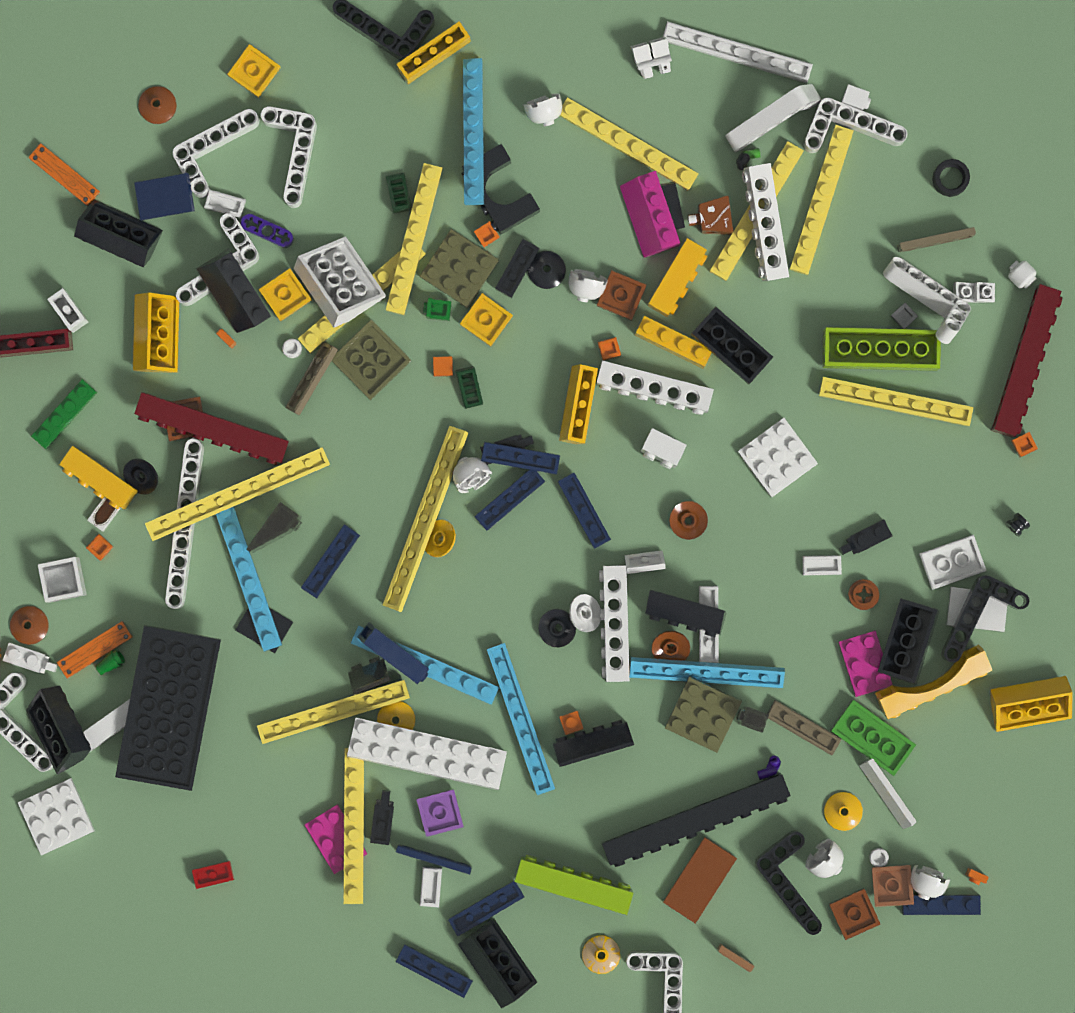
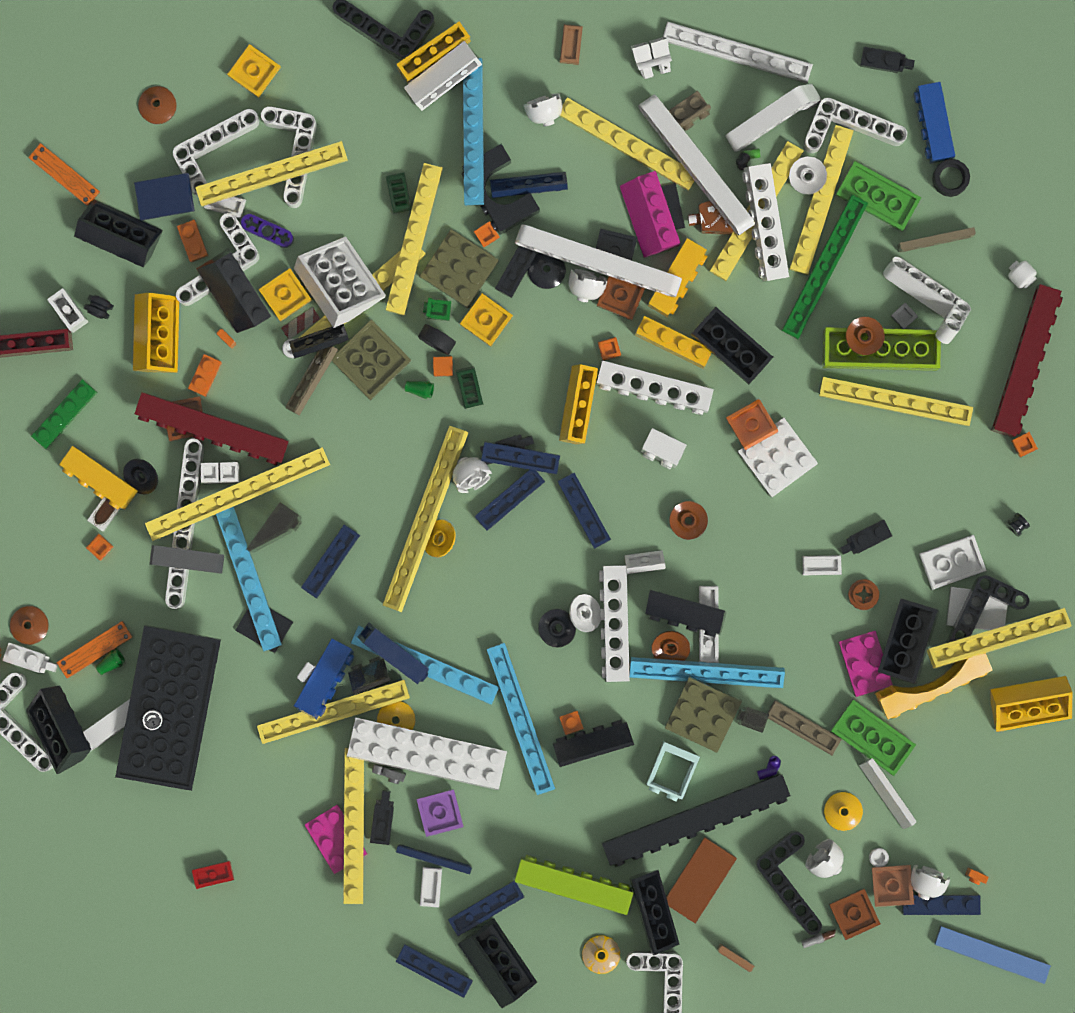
white plate [18,778,95,855] -> none
piece [38,557,87,603] -> none
white brick [842,84,871,111] -> none
white slope [953,282,995,303] -> none
none -> black wheel [83,294,114,320]
none -> tile [143,710,163,730]
none -> dark grey slope [149,545,224,574]
none -> orange plate [177,220,208,262]
none -> orange plate [188,354,222,397]
none -> light yellow plate [195,141,348,206]
none -> white hips [201,462,239,484]
none -> clear smoke sticker [281,307,320,339]
none -> black plate [289,324,349,359]
none -> blue brick [294,639,355,720]
none -> white tile [297,662,316,683]
none -> flat silver plate [372,765,406,784]
none -> white brick [404,41,482,111]
none -> green cone [405,381,434,399]
none -> black tyre [418,324,456,355]
none -> dark blue plate [490,172,568,198]
none -> white beam [515,224,682,297]
none -> medium nougat tile [560,24,583,65]
none -> black plate [596,228,638,261]
none -> black slope [630,870,680,955]
none -> white beam [638,94,755,235]
none -> light aqua window [646,741,700,802]
none -> dark tan bracket [668,91,711,131]
none -> orange plate [726,399,778,450]
none -> green tile [781,194,868,339]
none -> white dish [789,156,827,195]
none -> light grey piece [801,930,836,948]
none -> bright green plate [836,161,922,232]
none -> dark orange dish [846,317,885,355]
none -> black hinge [860,47,915,73]
none -> blue brick [914,82,955,164]
none -> light yellow plate [927,608,1072,669]
none -> medium blue tile [934,926,1051,984]

